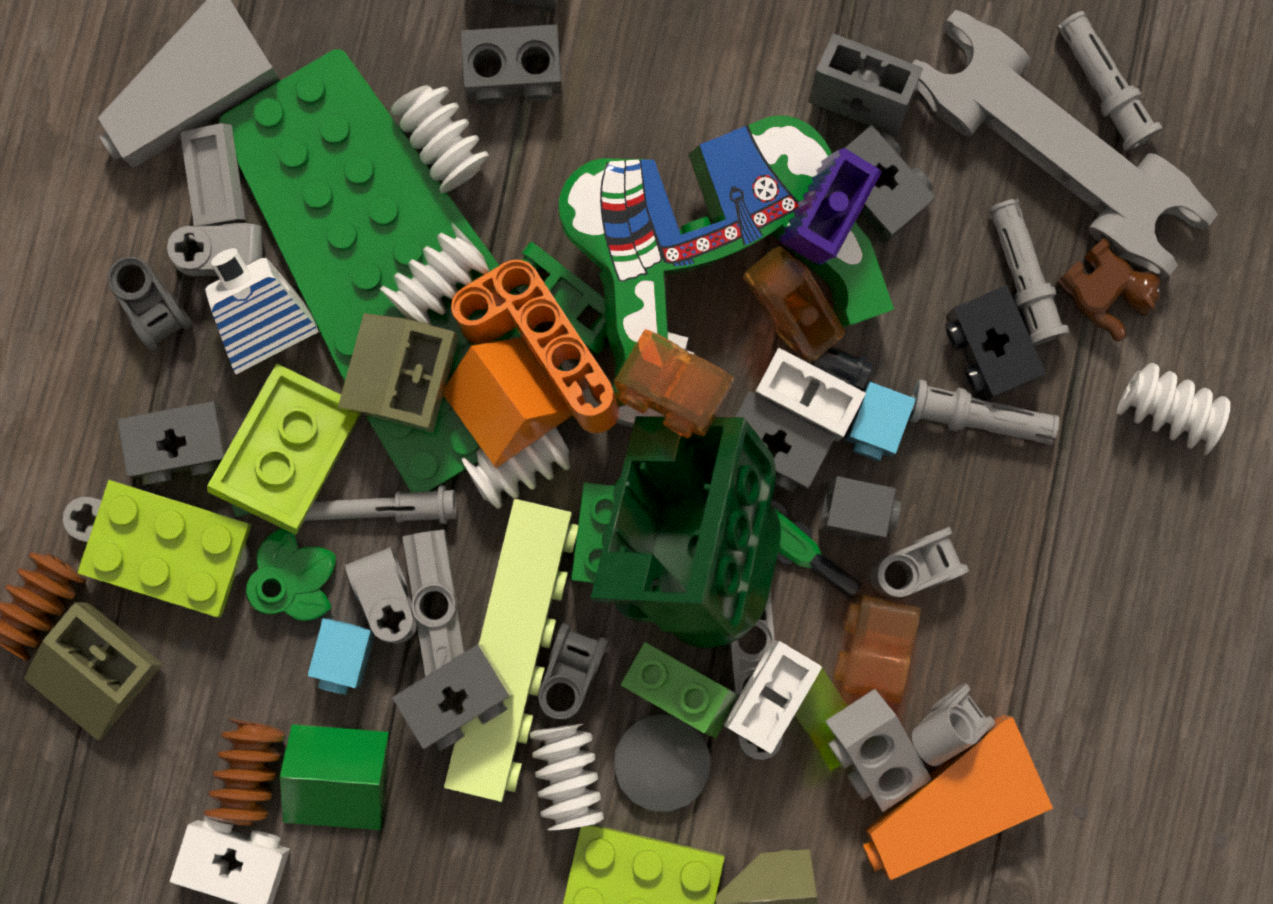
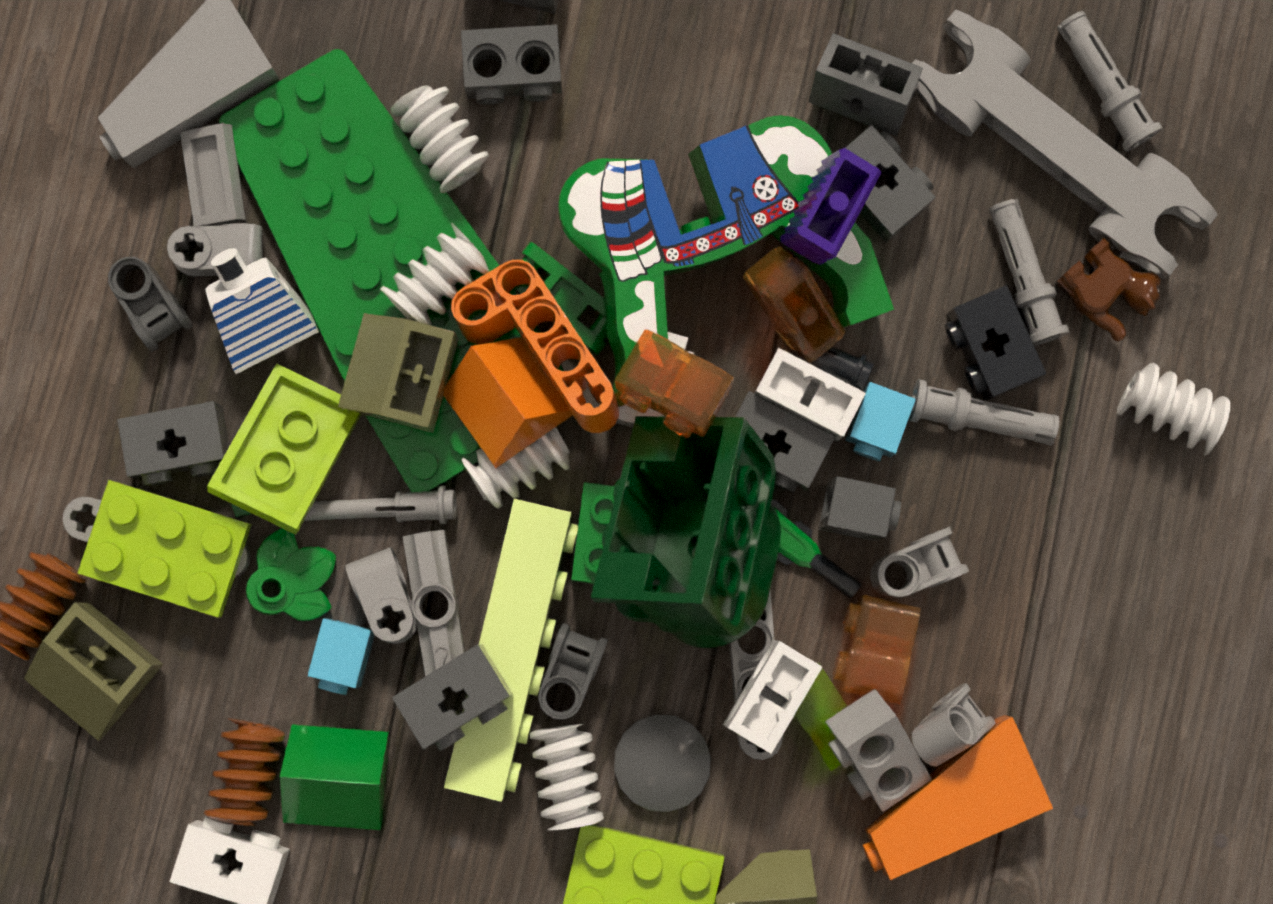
bright green brick [621,642,740,738] -> none

